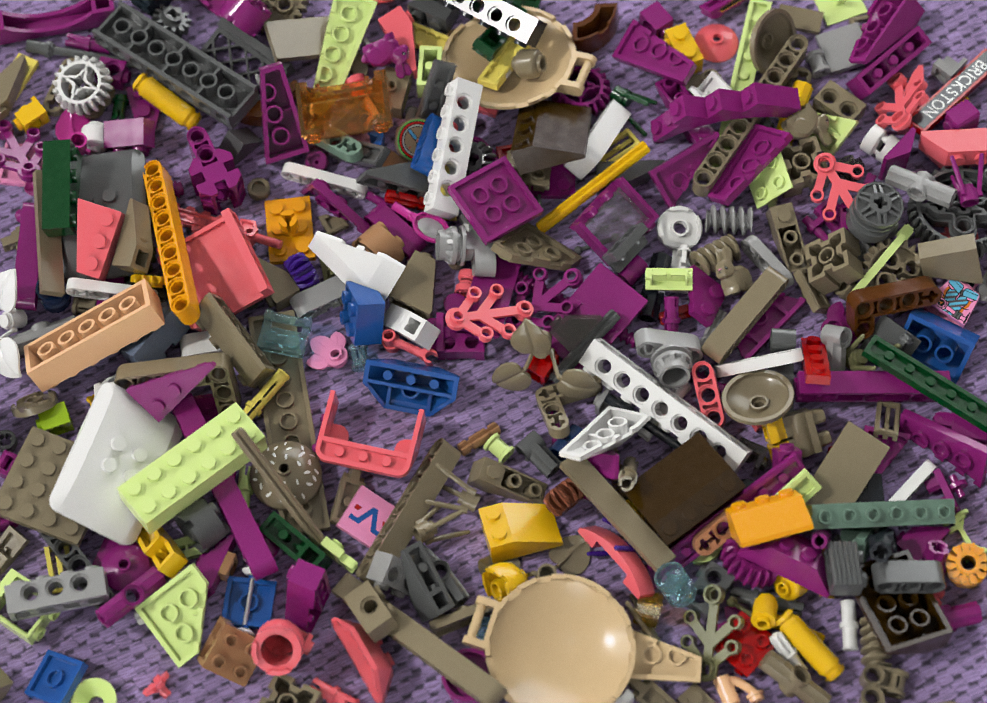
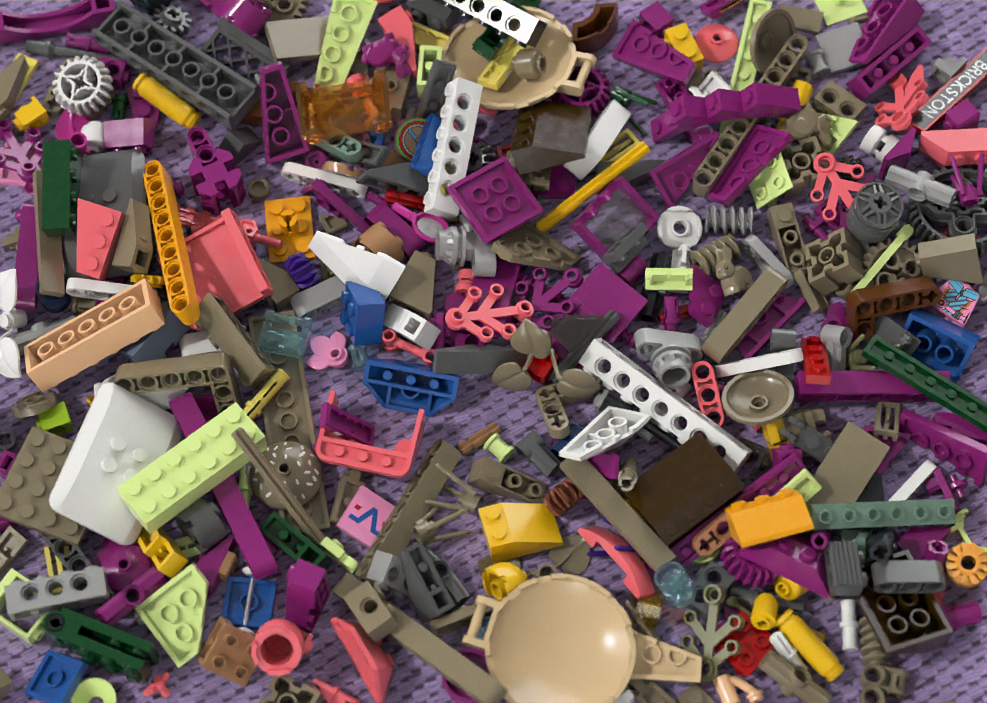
magenta wing [125,361,216,422] -> none
none -> dark green hinge [43,607,160,684]
none -> magenta plate [319,402,375,446]
none -> medium nougat tile [321,161,365,179]
none -> dark grey slope [432,344,527,374]
none -> dark grey hinge [779,416,834,463]

